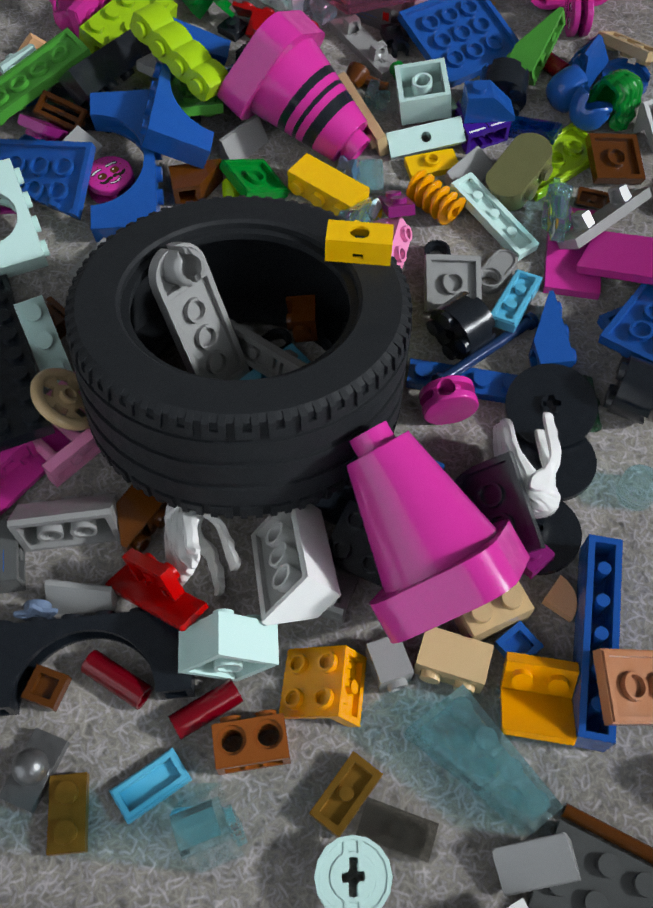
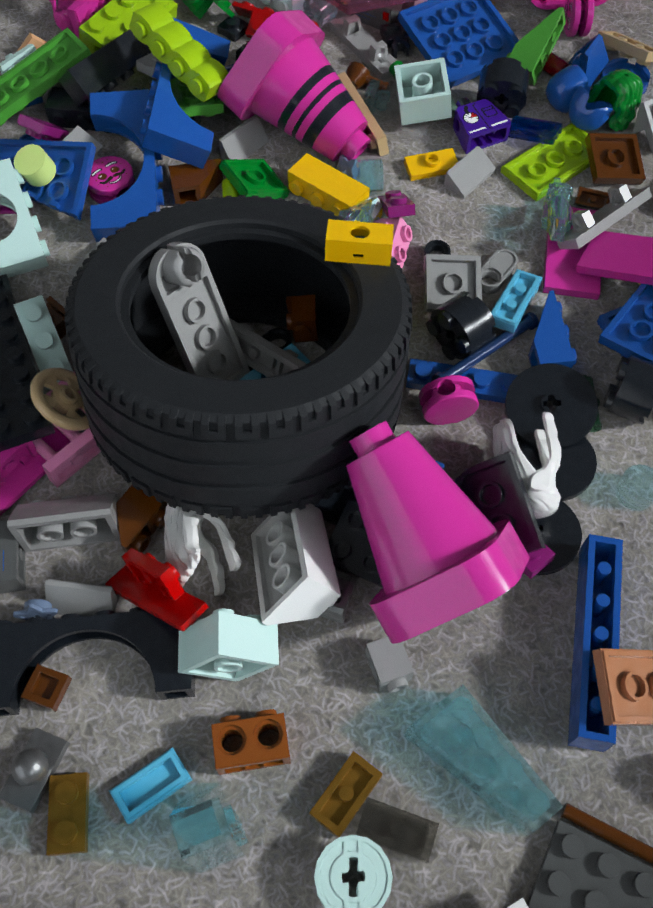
reddish brown tile [32,90,90,132] -> none
dark red piece [81,650,153,710] -> none
dark red piece [168,678,243,740] -> none
light orange bracket [279,645,367,727] -> none
light aqua tile [386,116,466,160] -> none
light orange piece [406,170,466,225] -> none
tan brick [414,627,494,695] -> none
light aqua plate [450,172,540,261] -> none
tan brick [453,581,535,641] -> none
blue slope [461,80,515,124] -> none
olive brick [485,133,553,212] -> none
light grey slope [491,832,581,896] -> none
blue plate [493,621,544,658] -> none
light orange bracket [500,651,579,746] -> none
light nougat tile [541,575,577,622] -> none
none -> yellowish green piece [14,144,56,187]

